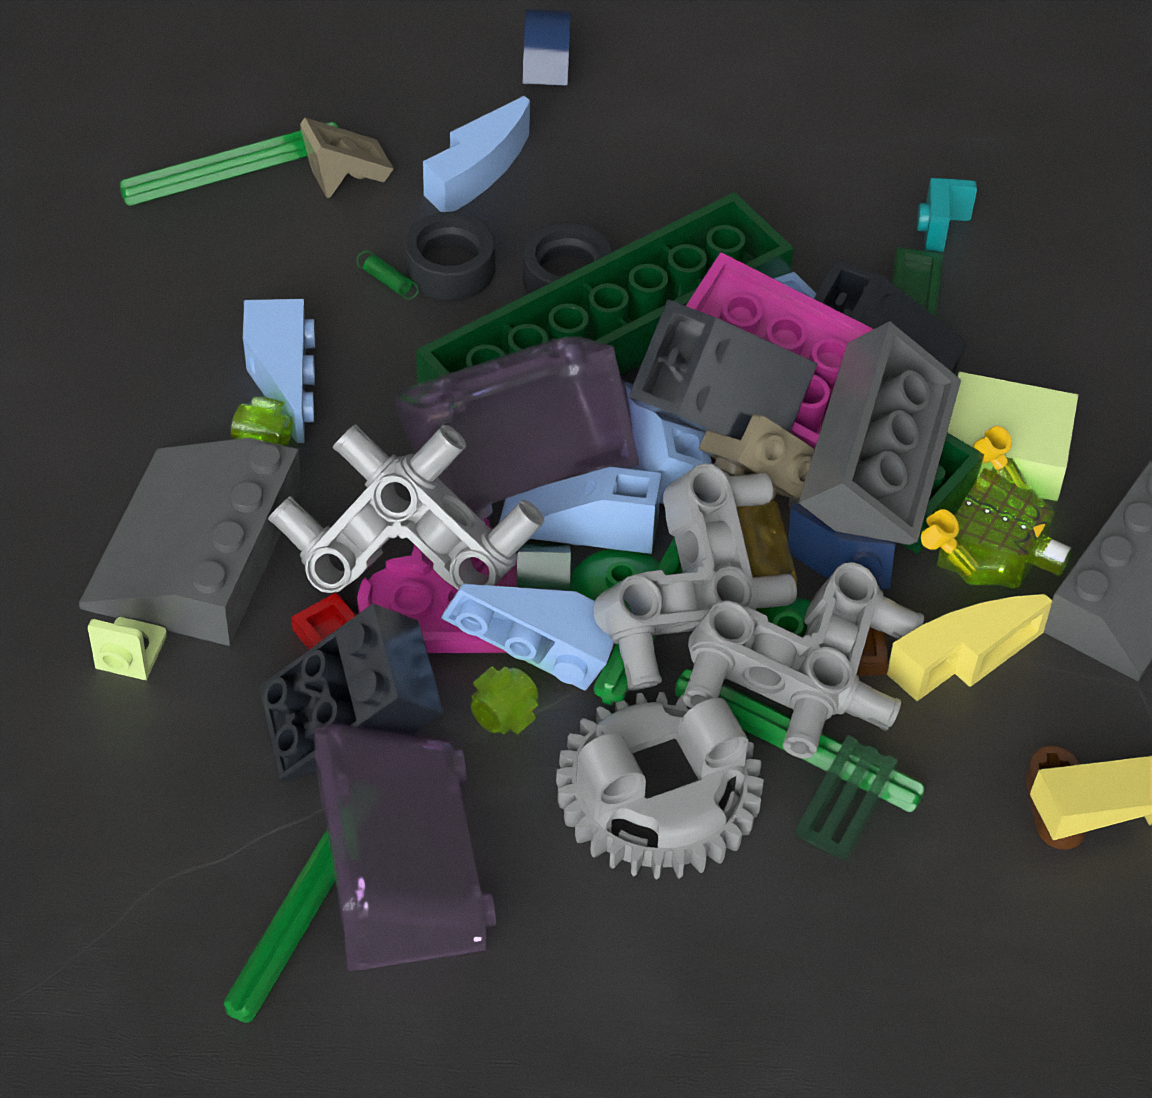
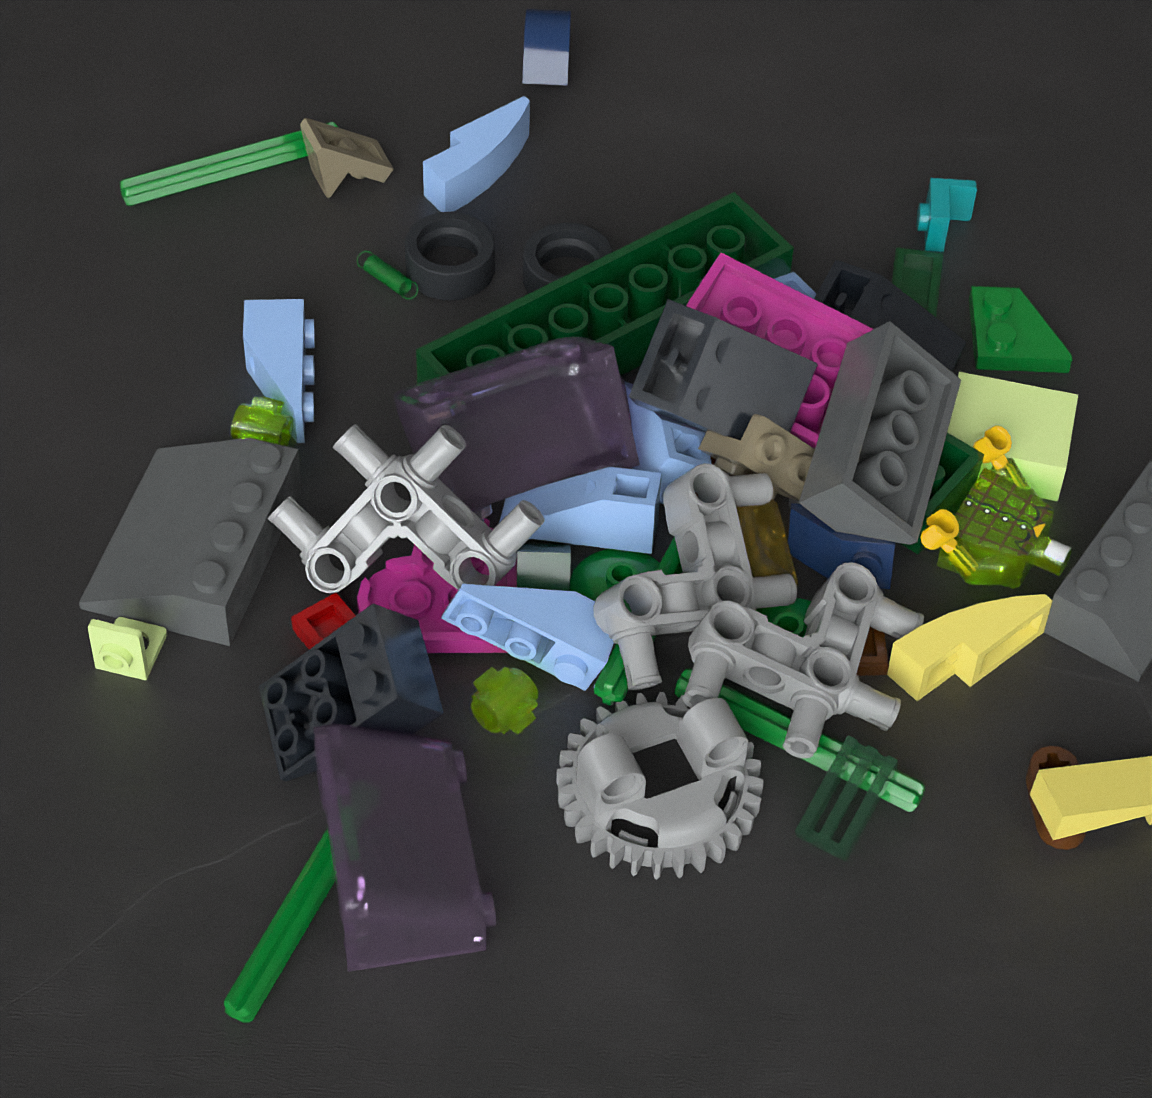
none -> green wing [969,286,1072,373]

